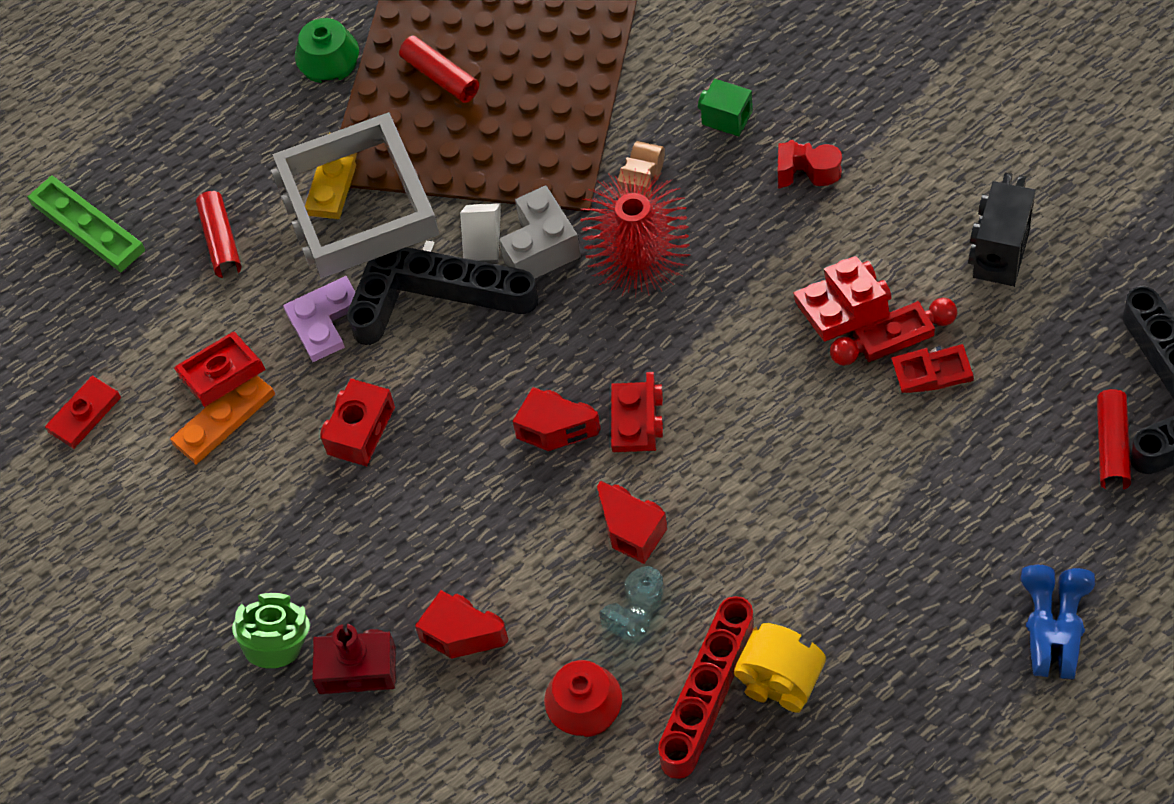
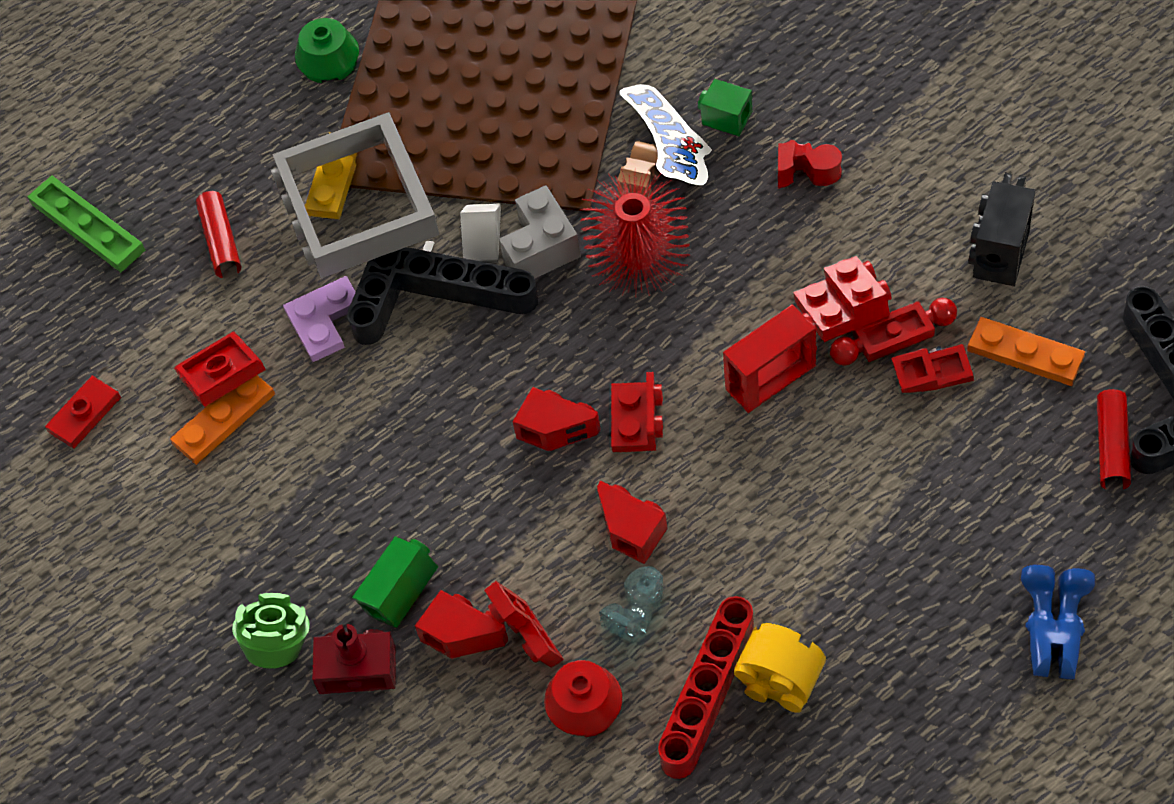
red brick [320,378,395,467] -> none
red piece [399,36,479,103] -> none
none -> green brick [352,536,438,628]
none -> red plate [484,581,564,668]
none -> sticker [620,84,712,185]
none -> red window [723,304,817,413]
none -> orange plate [967,317,1085,386]

